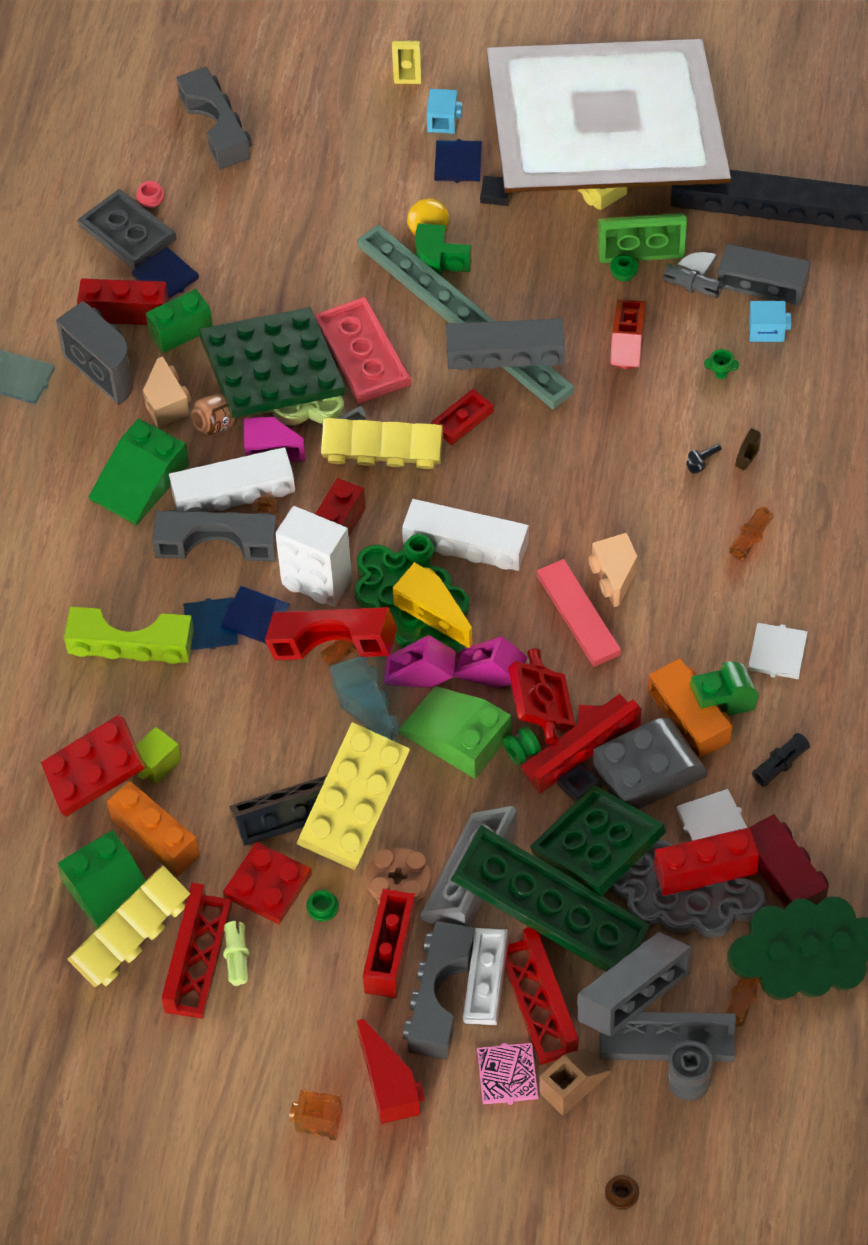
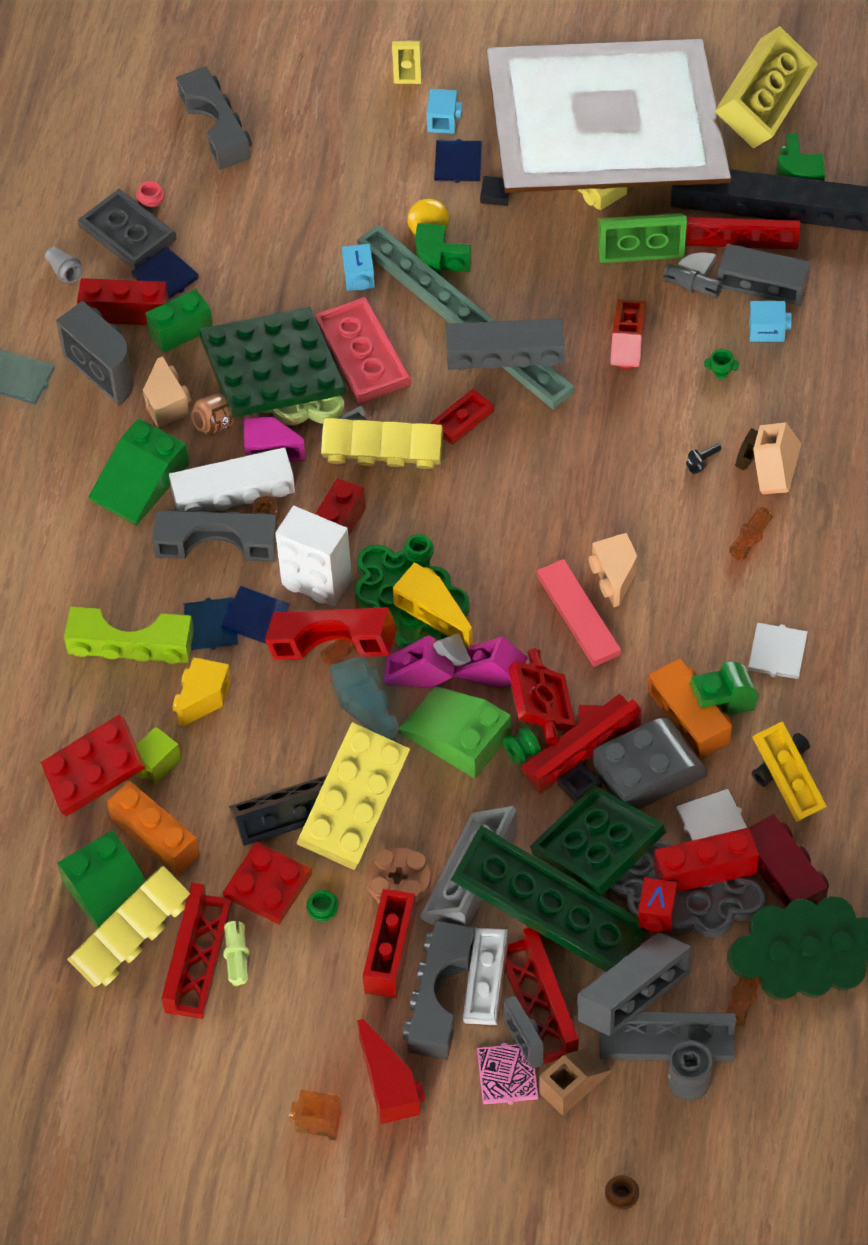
white brick [402,499,529,571] -> none
green plate [610,255,639,282] -> none
none -> light grey cone [45,247,83,284]
none -> yellow slope [173,657,232,726]
none -> medium azure brick [341,243,375,291]
none -> light grey tile [433,633,471,666]
none -> dark grey plate [504,996,543,1069]
none -> red brick [638,878,677,933]
none -> red fence [685,217,800,250]
none -> light yellow brick [714,26,818,149]
none -> yellow plate [752,721,827,822]
none -> light nougat slope [753,422,802,495]
none -> green brick [776,133,825,181]

